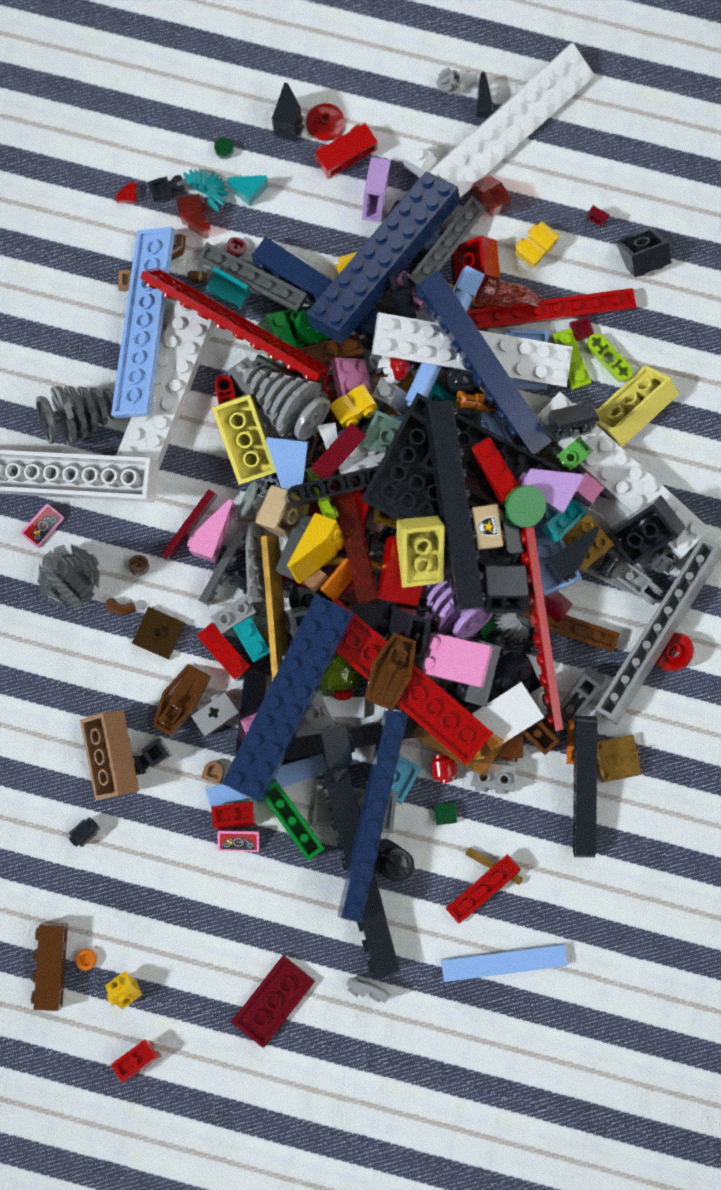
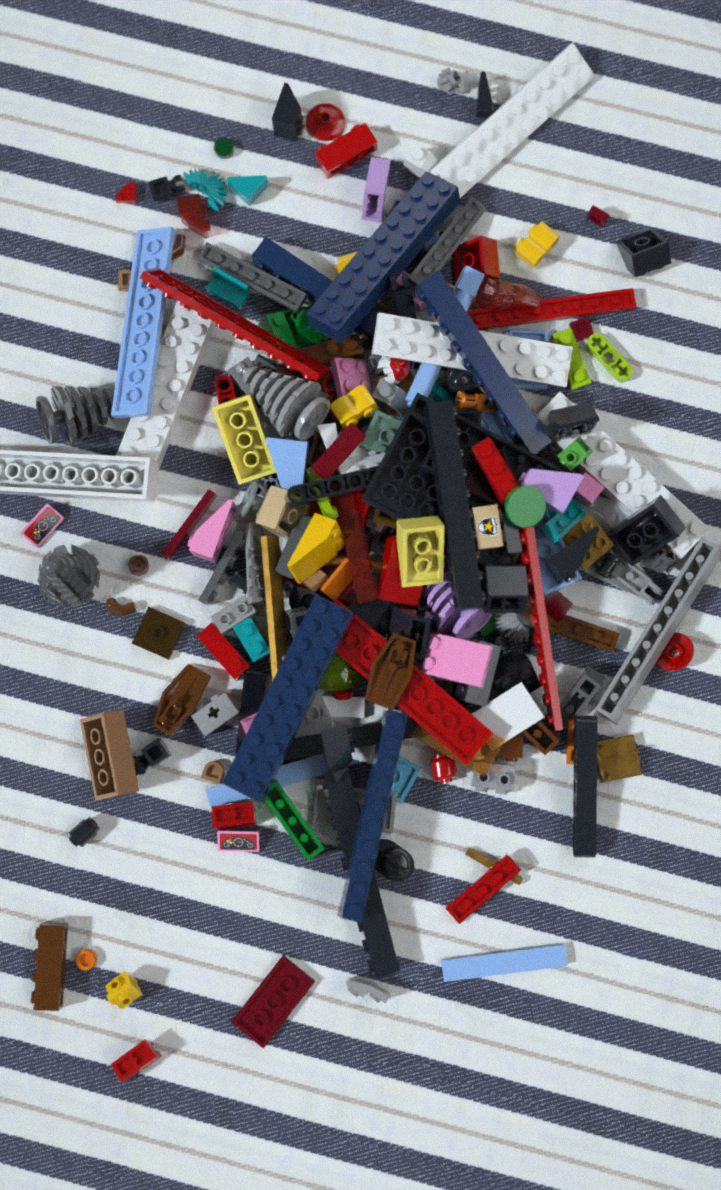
reddish brown tile [187,271,207,283] -> none
dark red tile [226,237,246,258] -> none
dark green tile [434,802,457,825] -> none
clear red slope [472,175,512,217] -> none
light yellow slope [596,365,679,448] -> none

